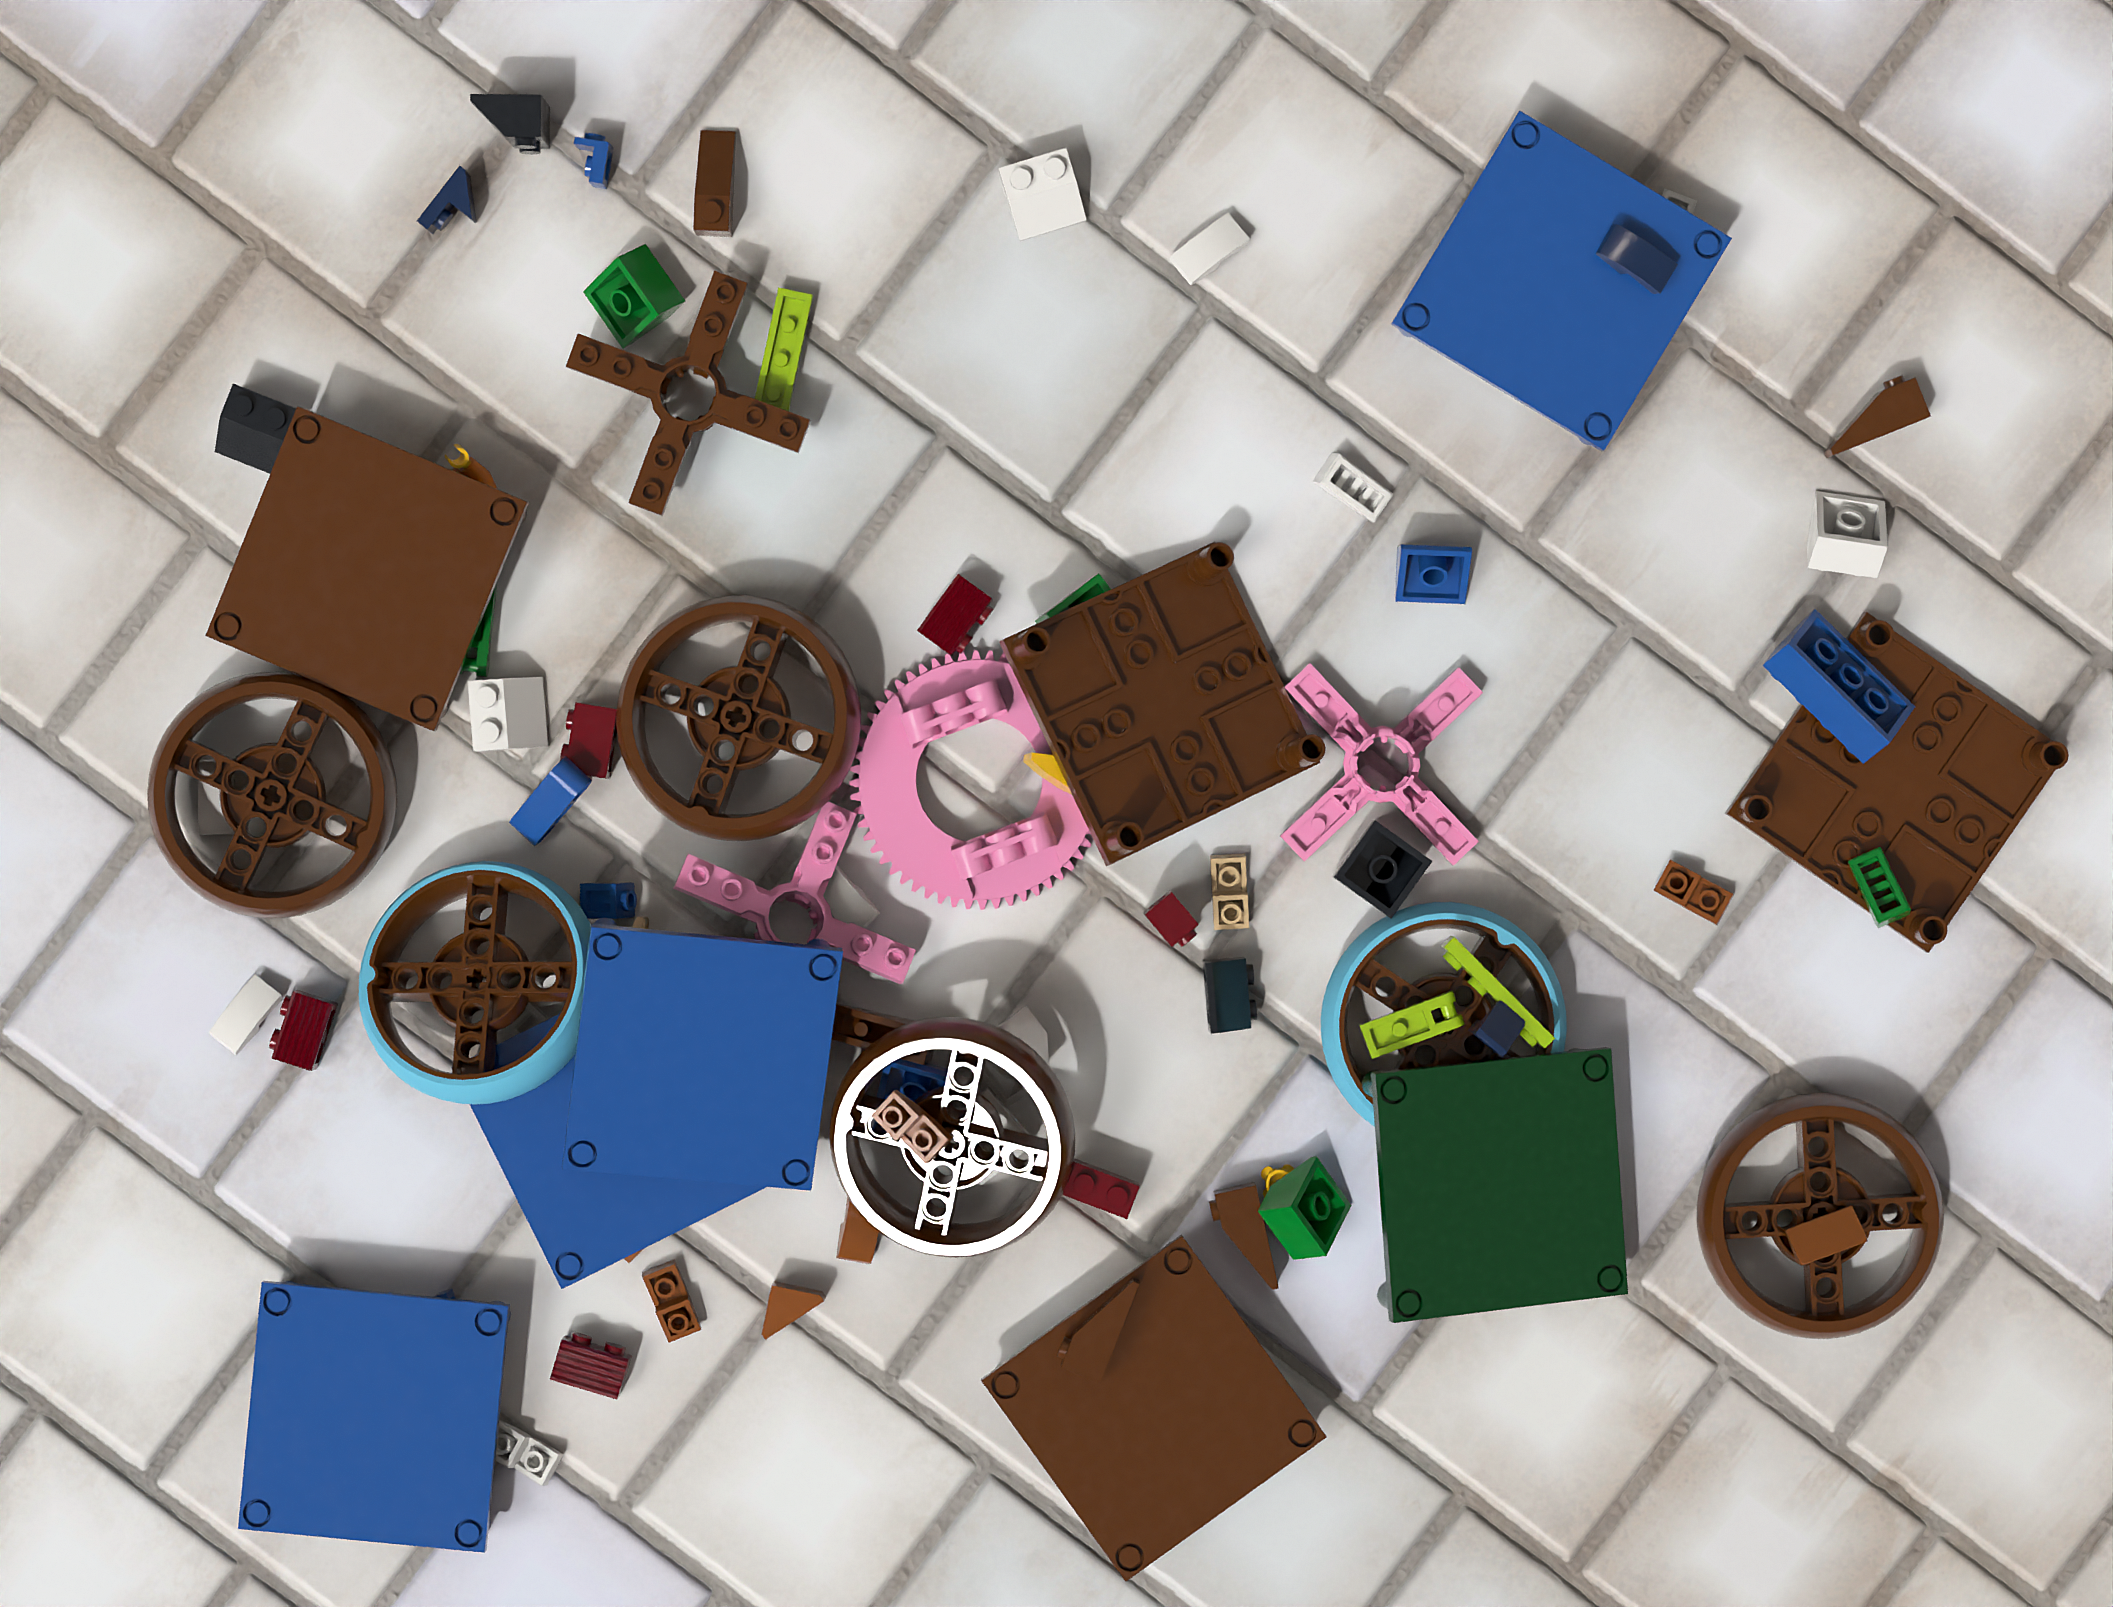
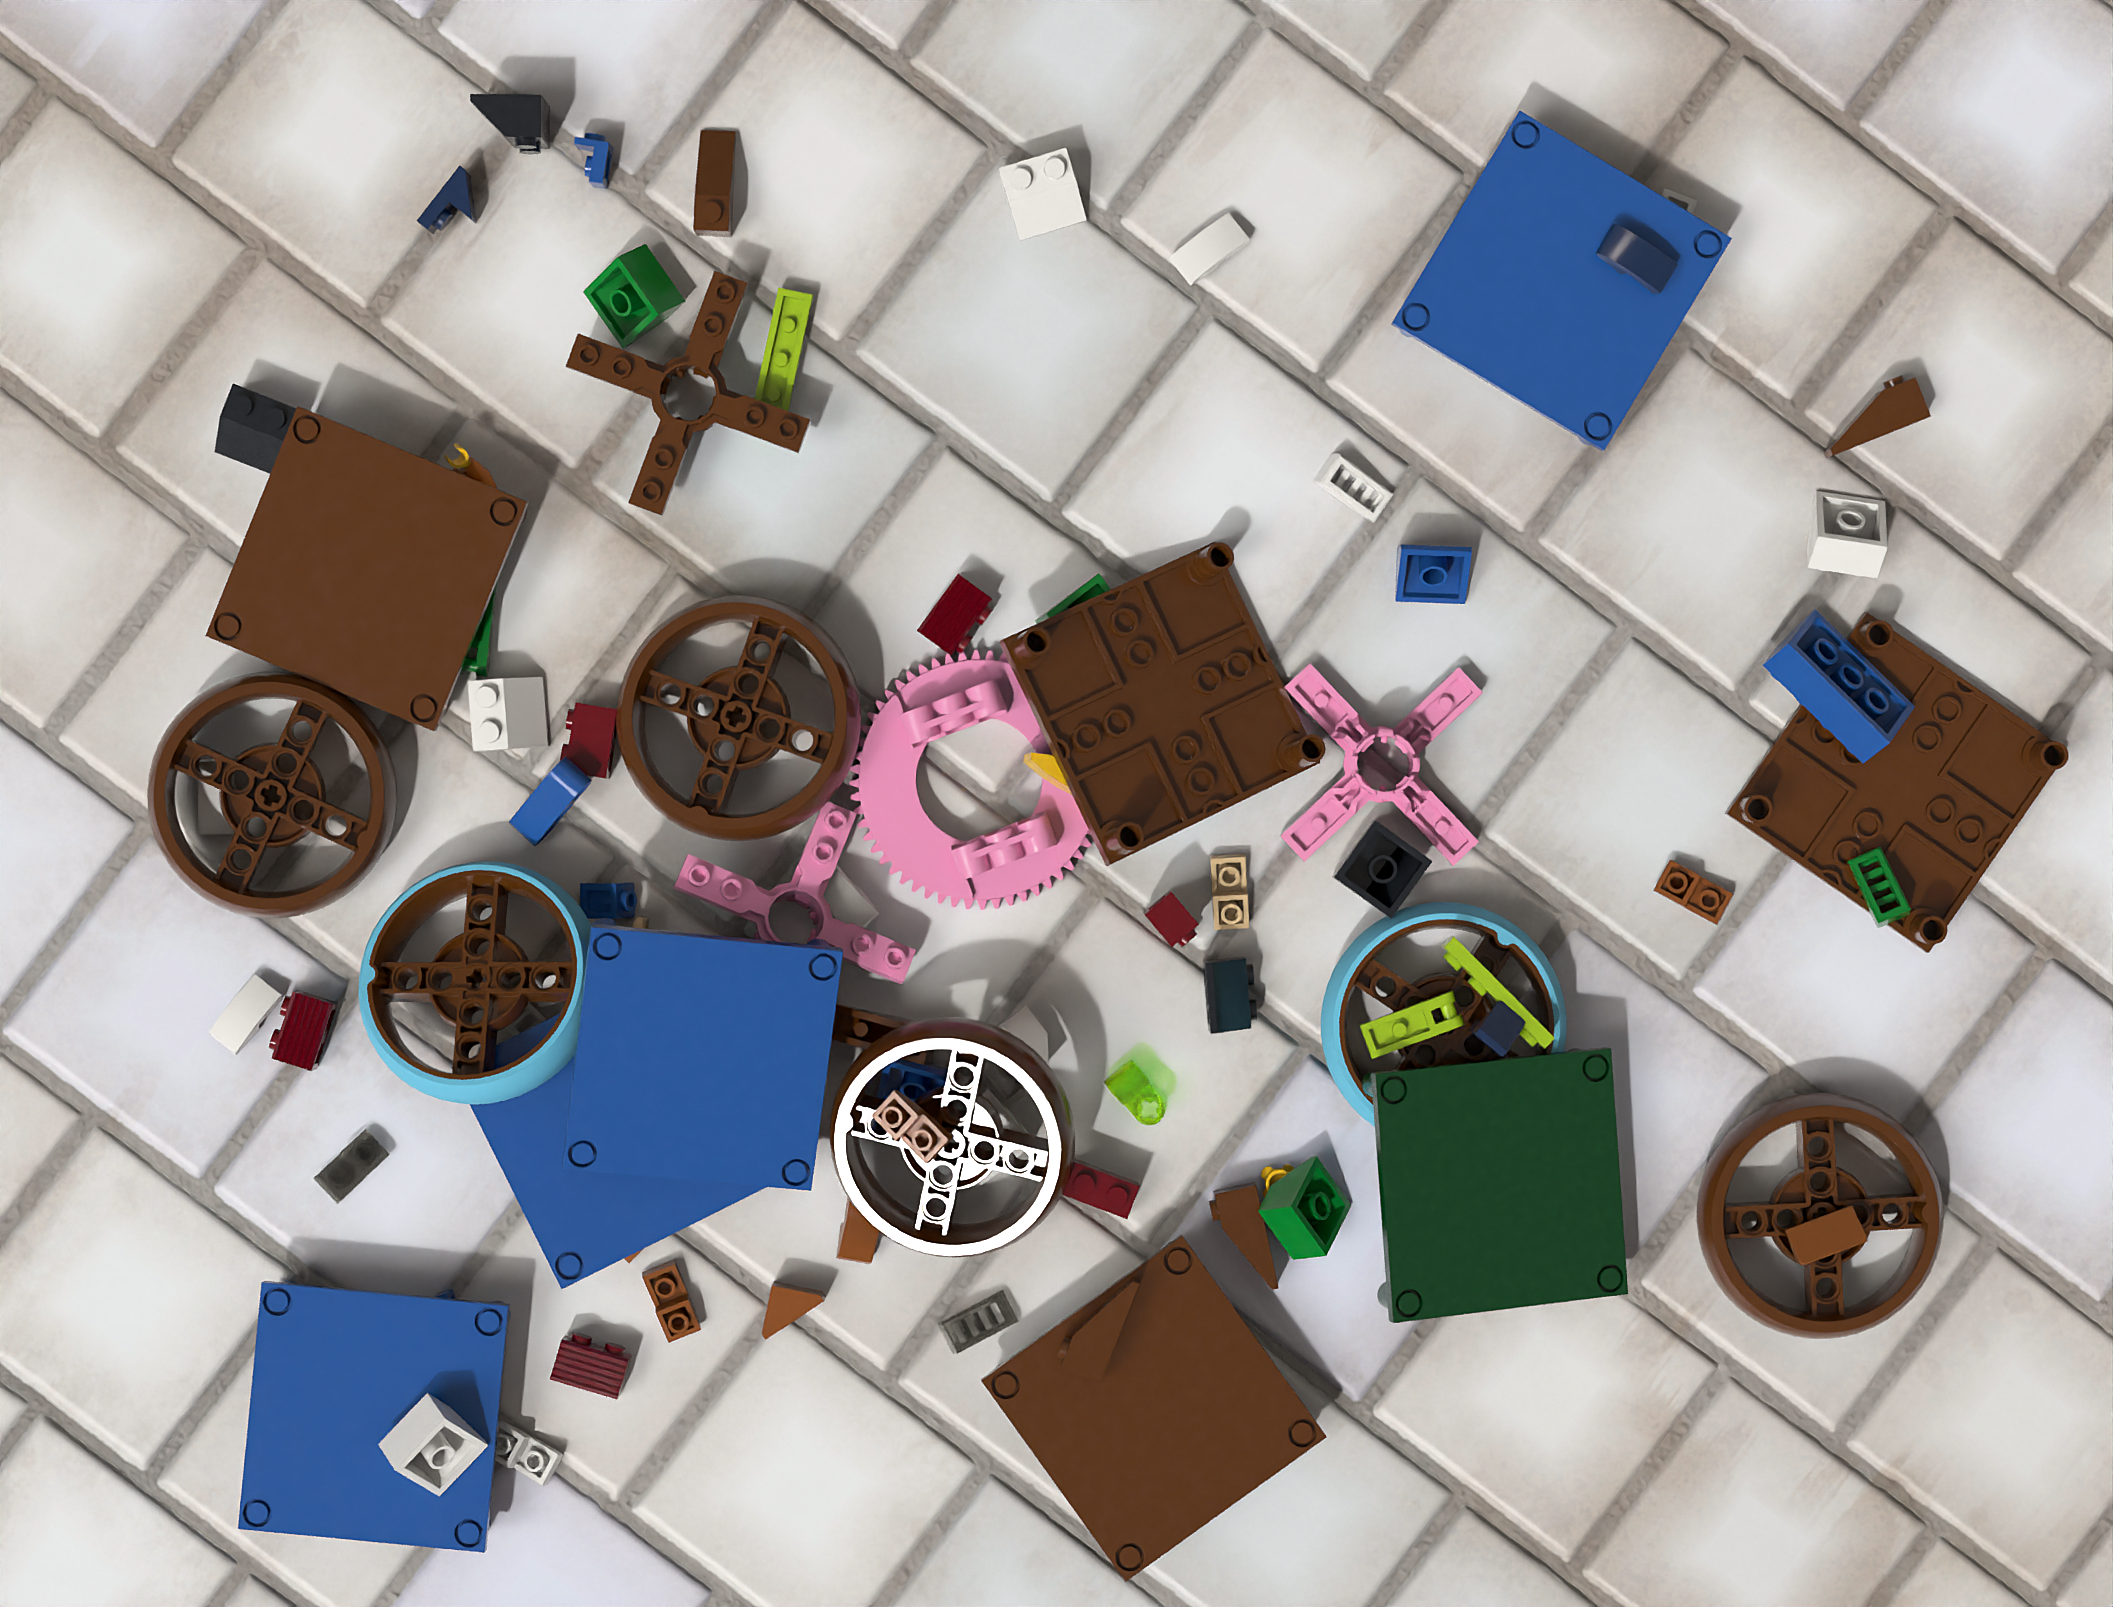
none -> clear smoke slope [313,1129,390,1205]
none -> white slope [378,1393,488,1497]
none -> clear smoke slope [938,1290,1018,1354]
none -> clear neon green piece [1103,1059,1166,1126]

